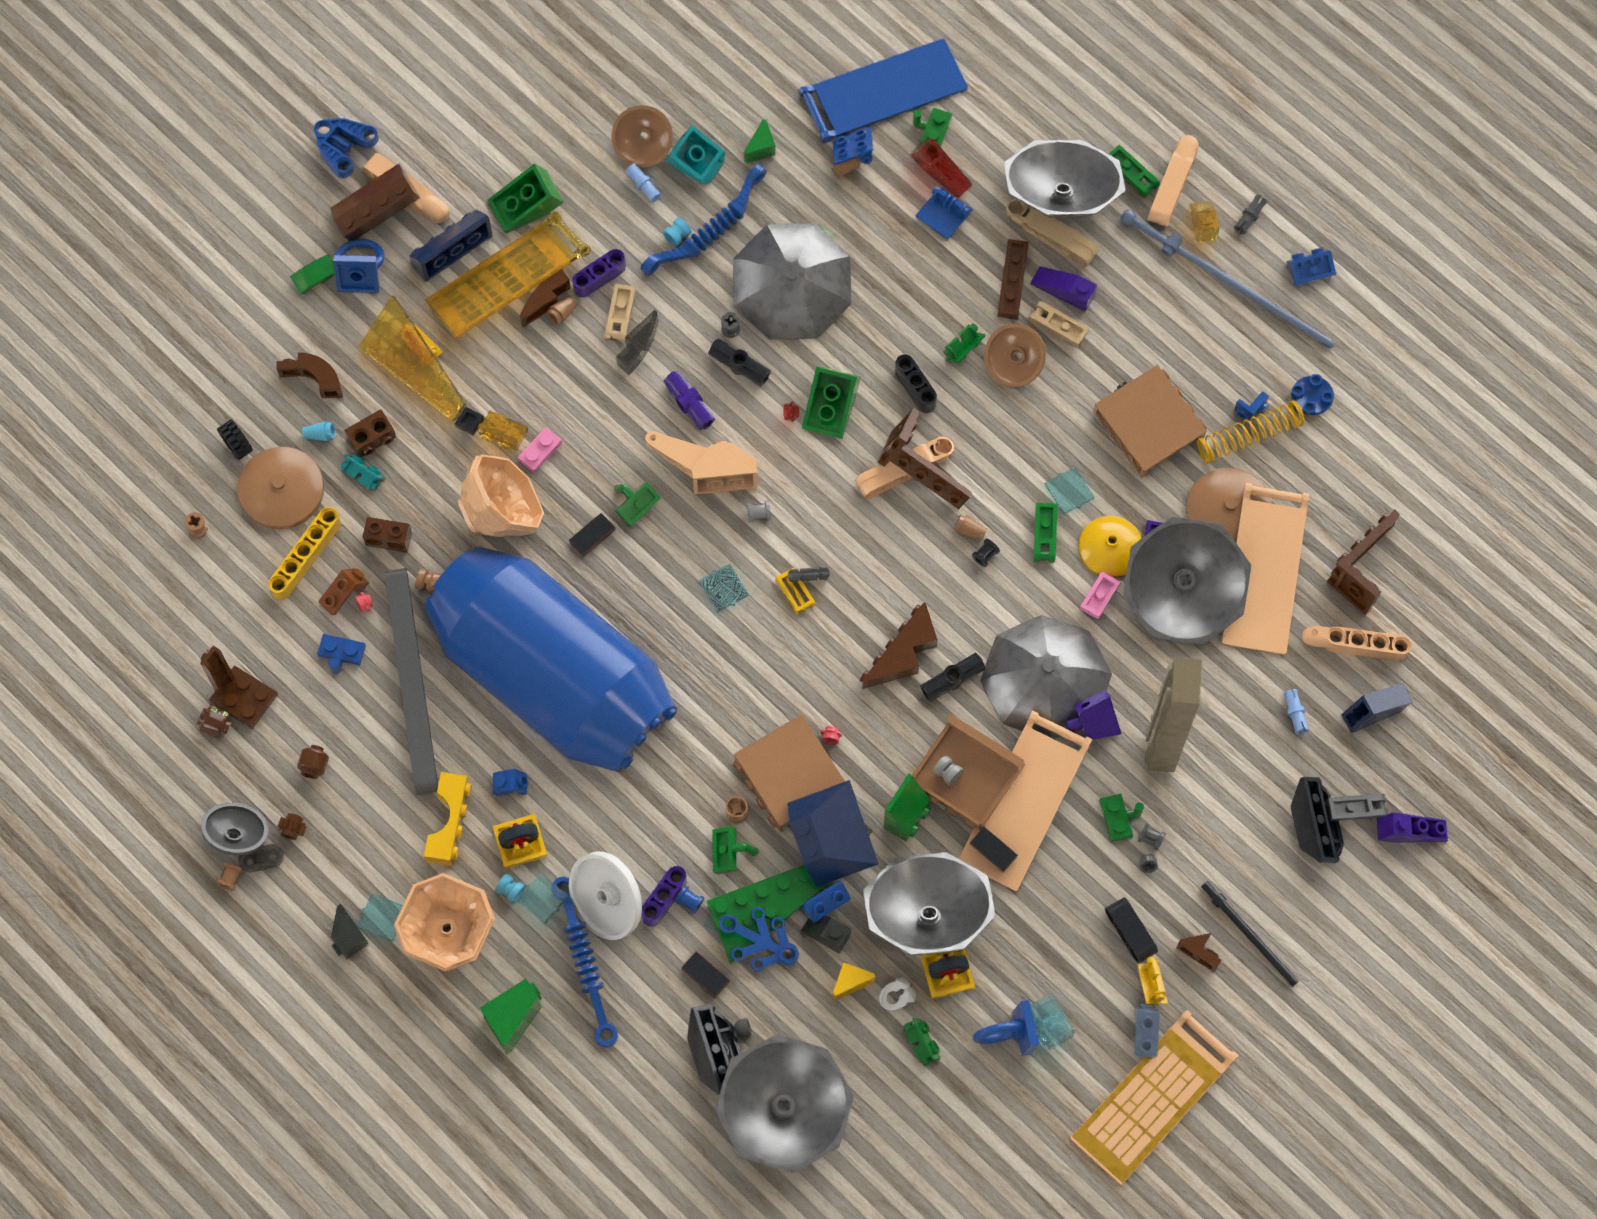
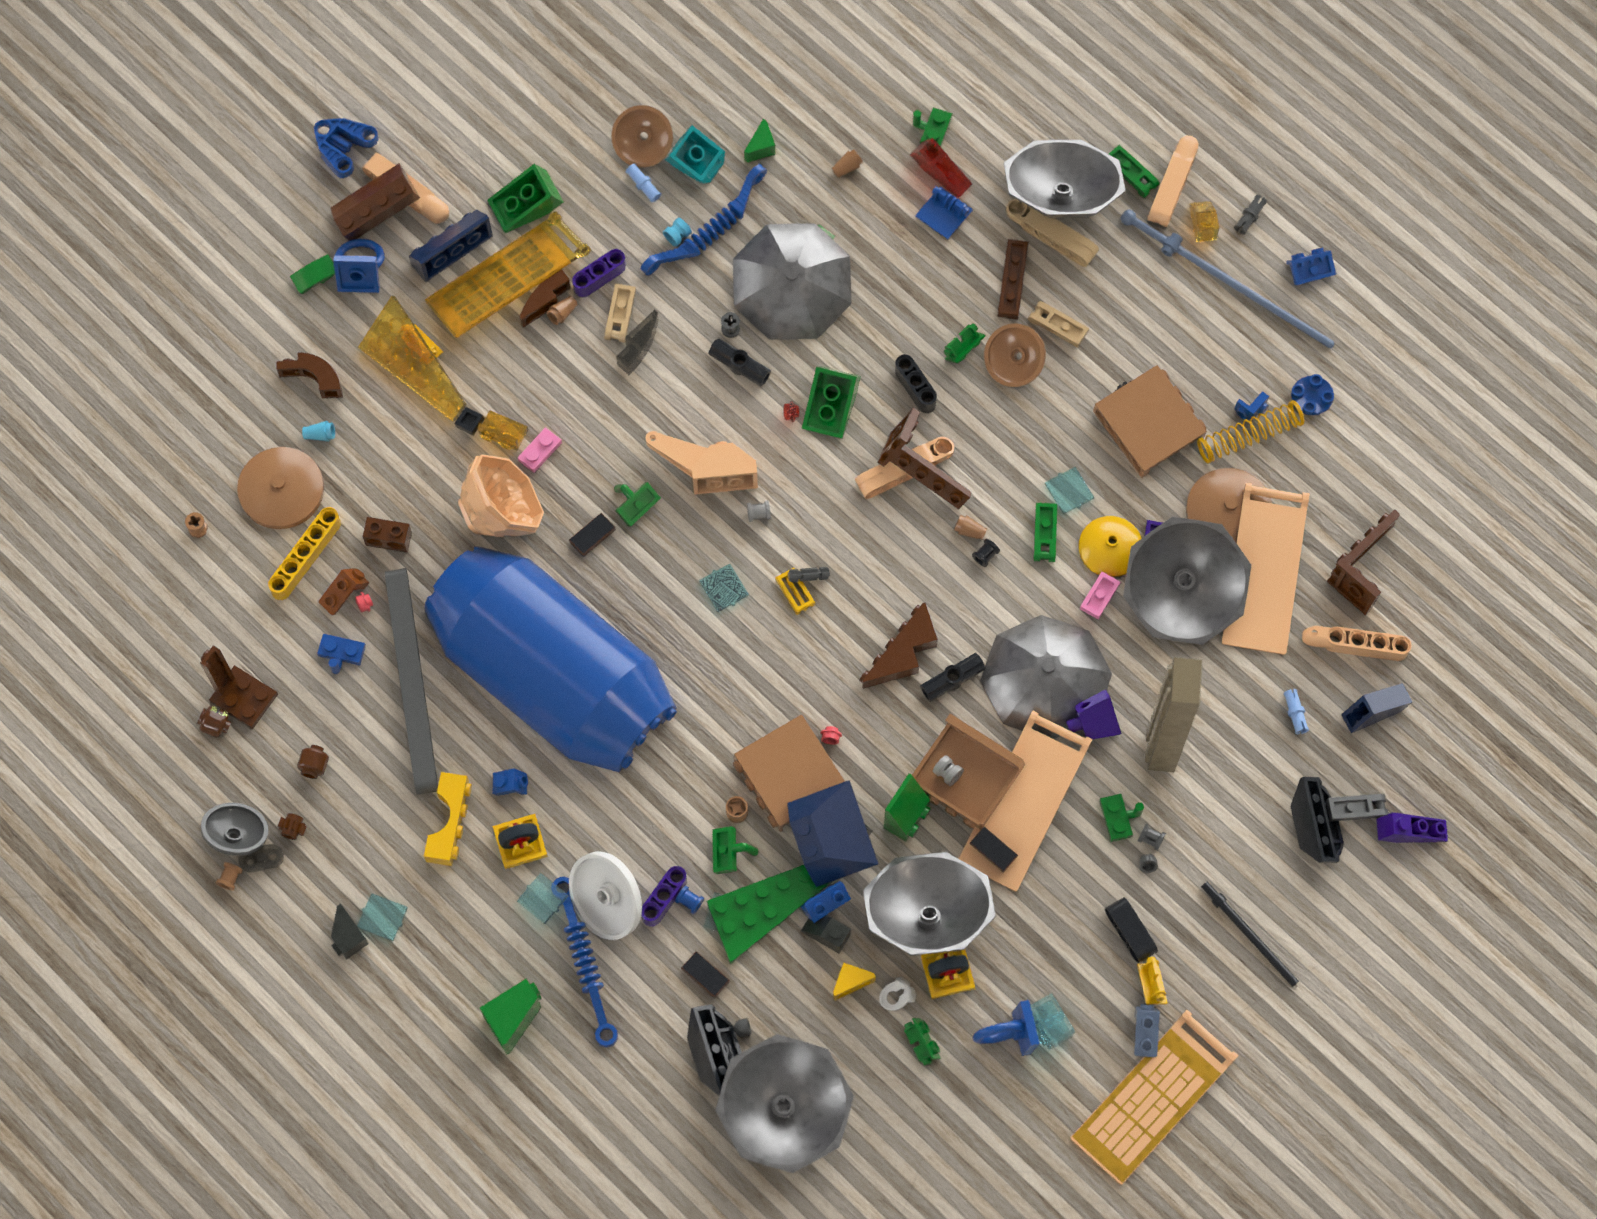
black tyre [217,419,253,460] -> none
teal hinge [340,454,386,490] -> none
reddish brown brick [344,409,396,457] -> none
light nougat rock [394,873,495,972] -> none
medium nougat wheel [415,568,442,594] -> none
medium azure wheel [495,874,526,904] -> none
dark purple piece [664,371,715,430] -> none
blue plant [719,907,799,971] -> none
blue flag [798,38,968,143] -> none
blue hinge [833,127,873,165] -> none
dark purple slope [1030,266,1097,312] -> none
reddish brown slope [1176,933,1221,972] -> none

